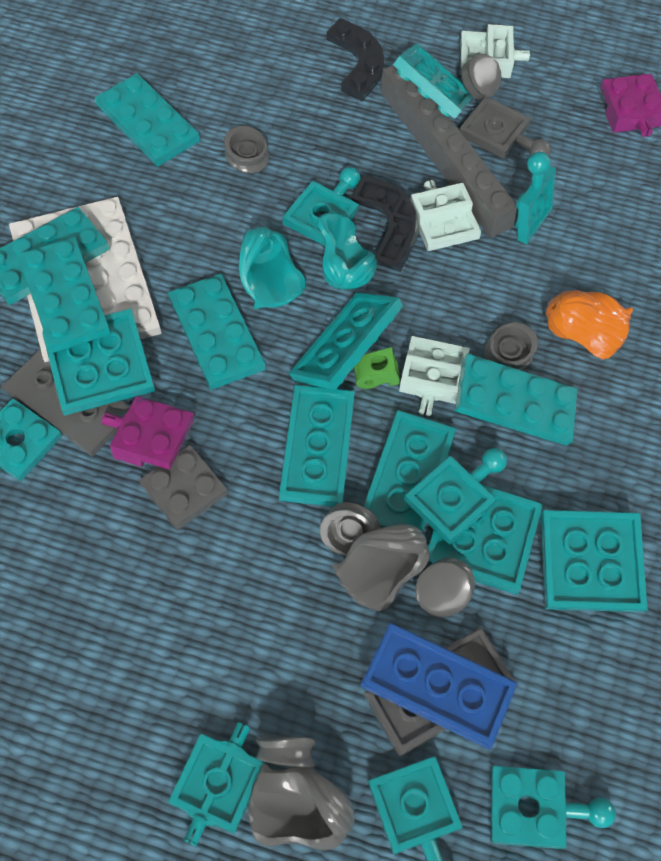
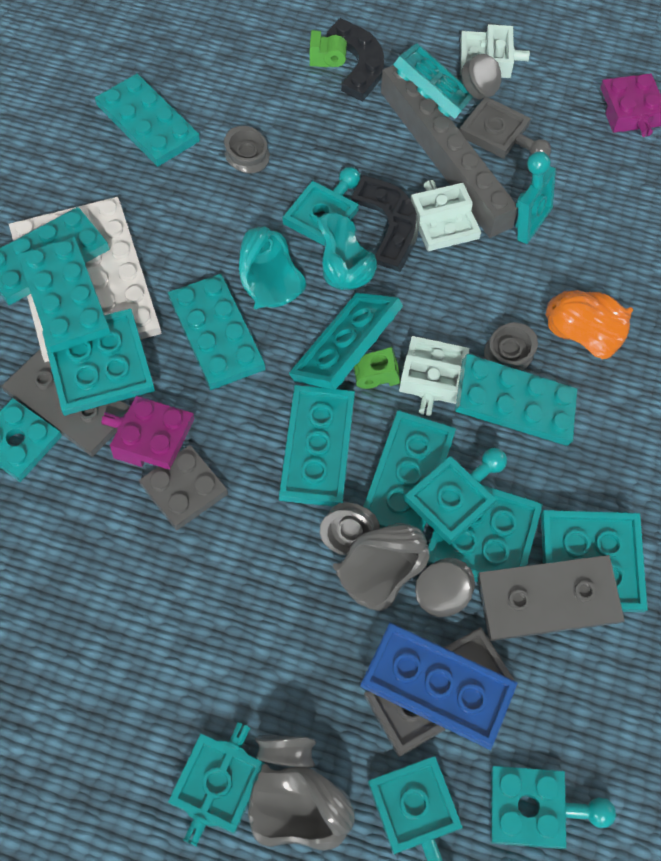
none -> bright green leg [310,30,347,67]
none -> dark grey plate [477,555,625,641]

